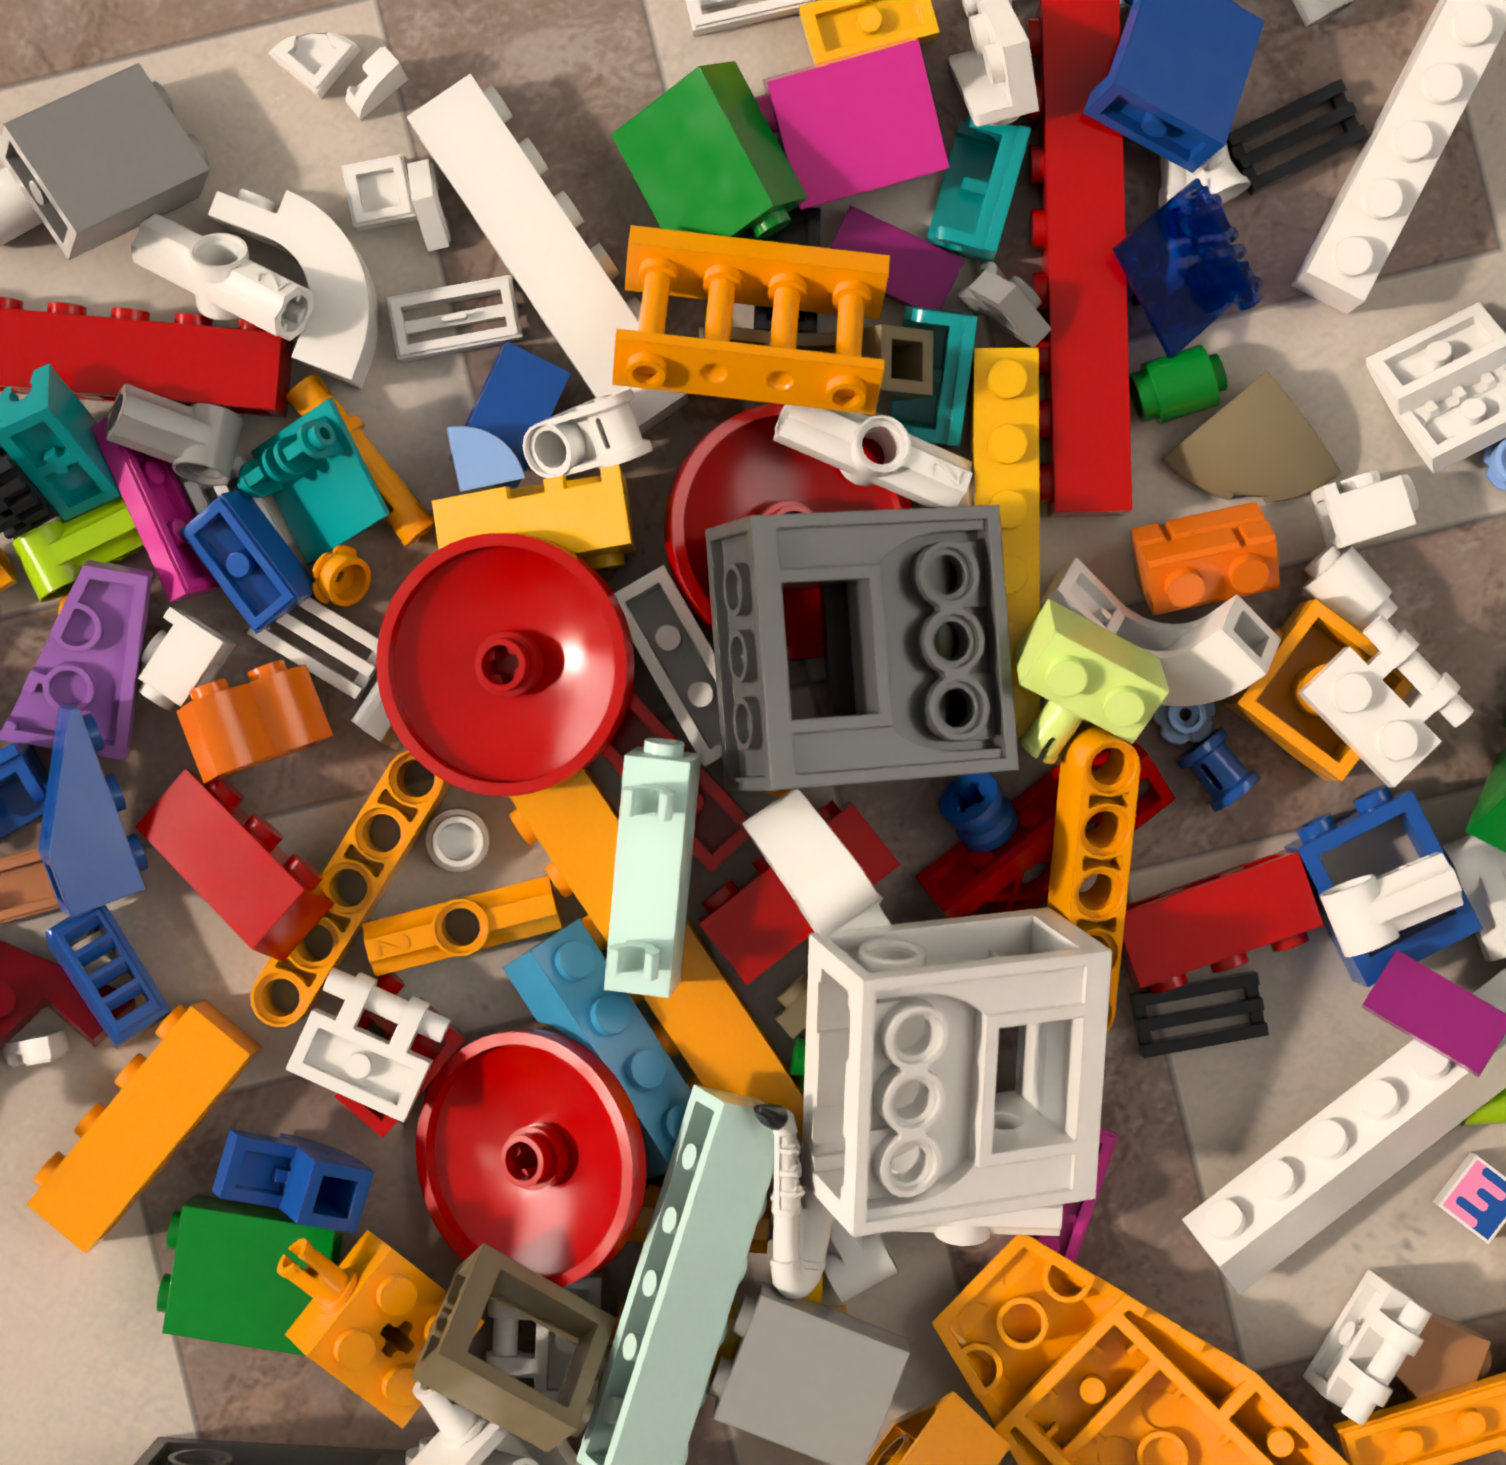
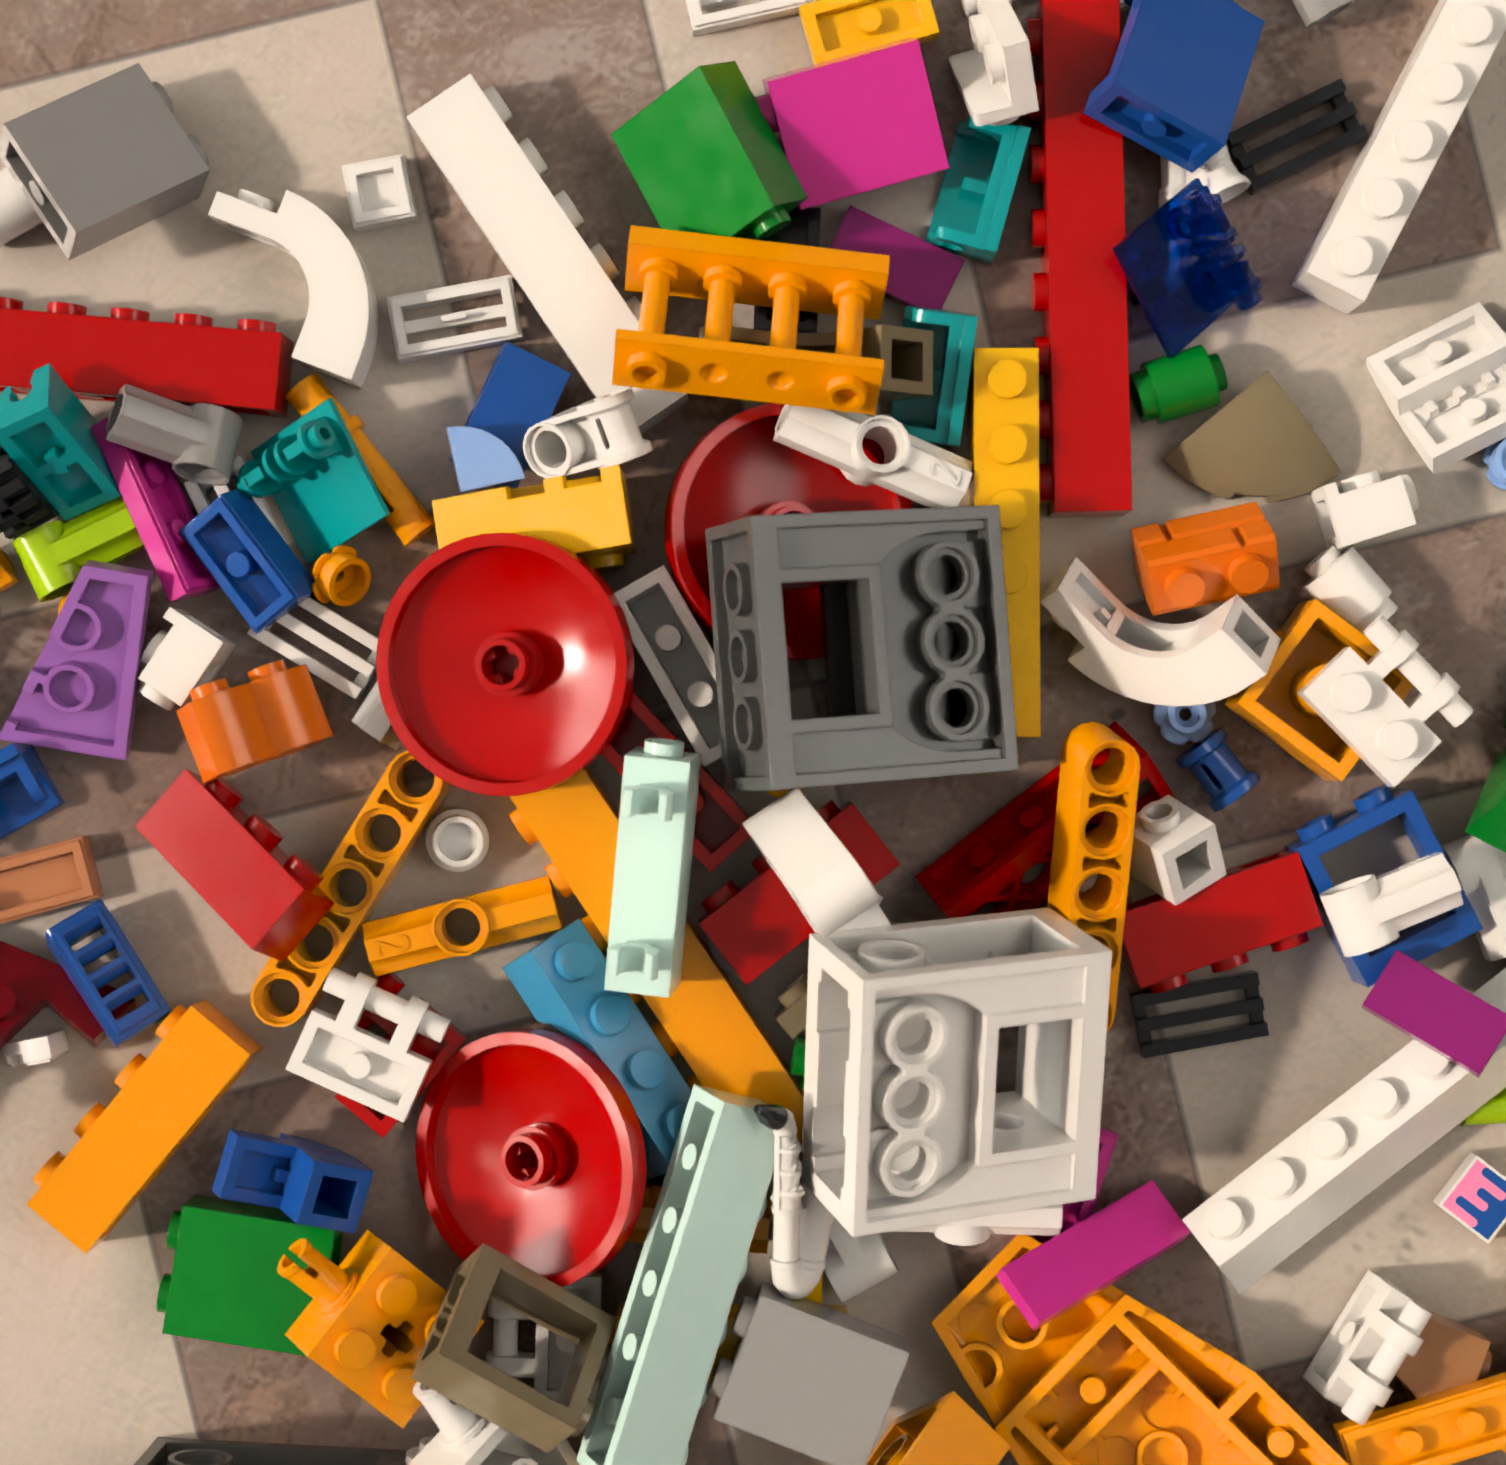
blue slope [38,704,148,918] -> none
white piece [131,213,314,341] -> none
white tile [268,32,361,99] -> none
white tile [346,46,409,120] -> none
white tile [407,159,451,252] -> none
blue wheel [939,773,1019,853] -> none
light grey plate [956,261,1052,348] -> none
yellowish green brick [1014,599,1169,764] -> none
none -> dark pink tile [996,1180,1191,1330]
none -> white brick [1130,794,1227,906]

